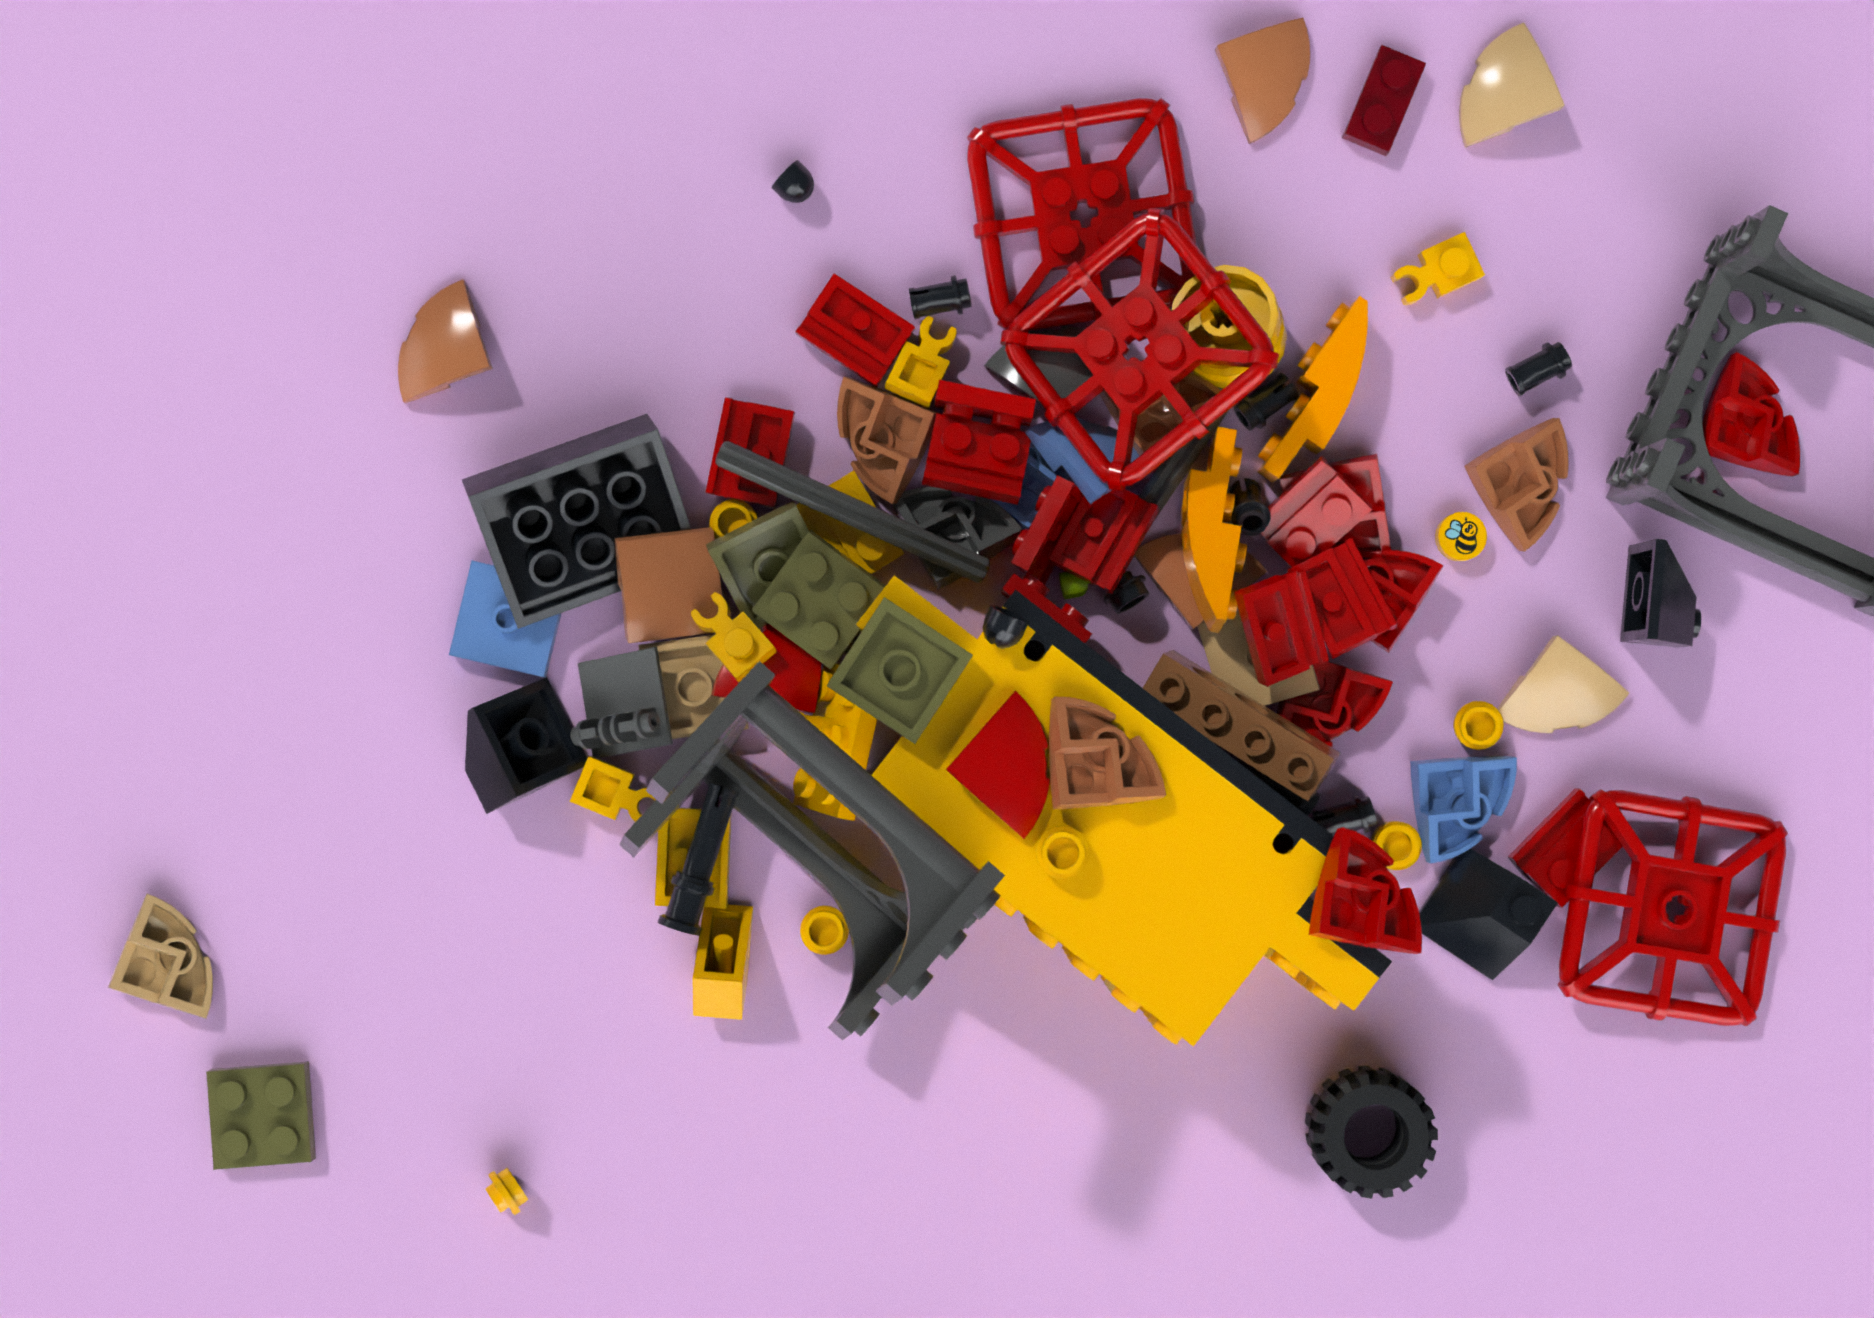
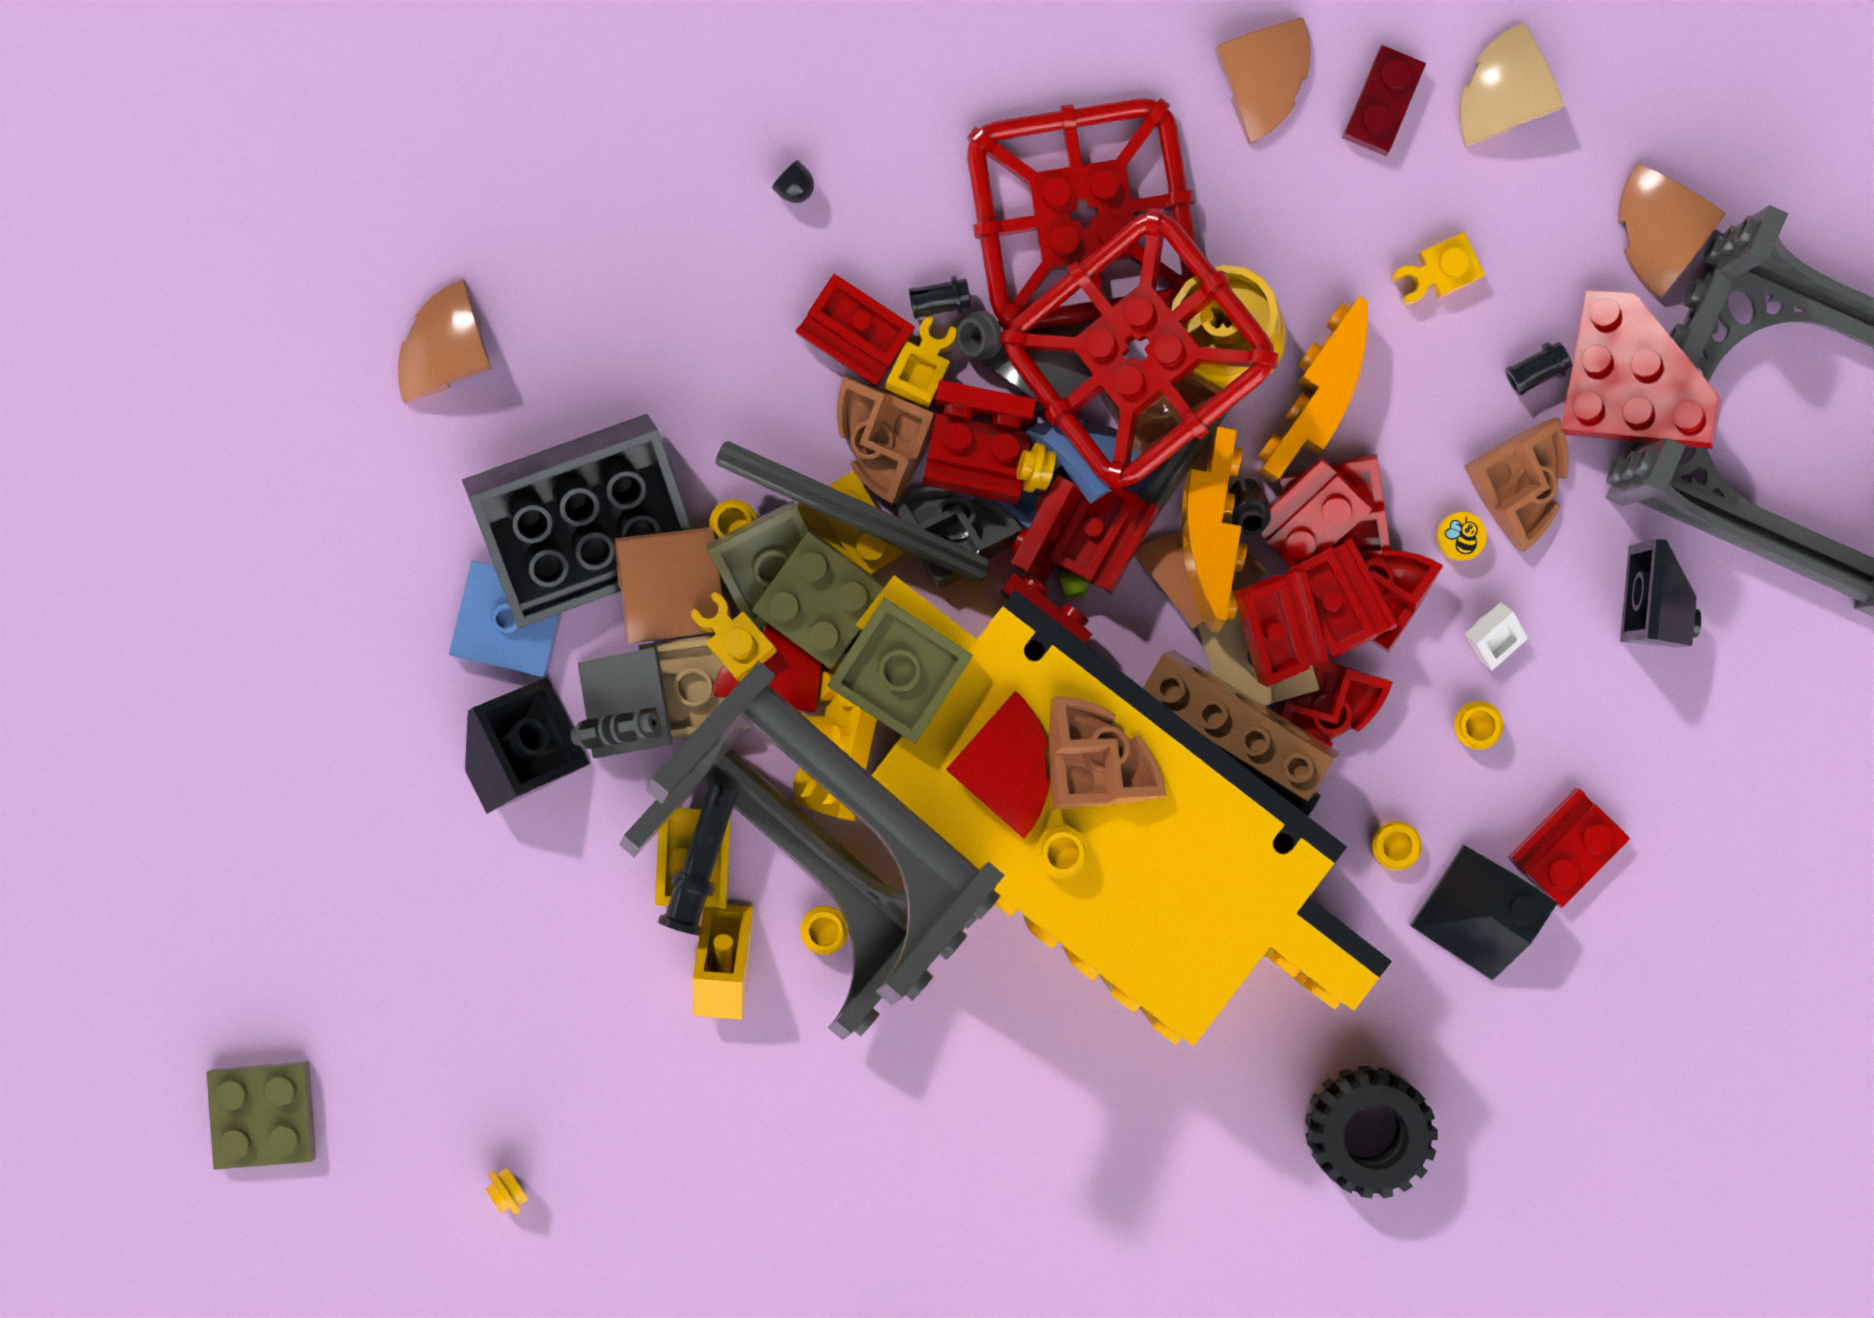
tan brick [108,894,213,1019] -> none
yellow plate [569,756,656,822] -> none
red plate [705,397,795,508] -> none
black hinge [982,605,1029,649] -> none
black plate [1104,571,1150,614] -> none
black pin [1234,372,1299,431] -> none
red brick [1308,827,1422,954] -> none
black pin [1312,795,1377,836] -> none
medium blue brick [1410,756,1517,864] -> none
tan brick [1497,635,1629,733] -> none
red plate [1557,789,1788,1026] -> none
red brick [1702,352,1800,477] -> none
none -> dark grey plate [956,311,1001,361]
none -> yellow plate [1017,443,1056,493]
none -> white plate [1464,602,1528,670]
none -> plate [1561,290,1722,449]
none -> nougat brick [1618,164,1726,299]

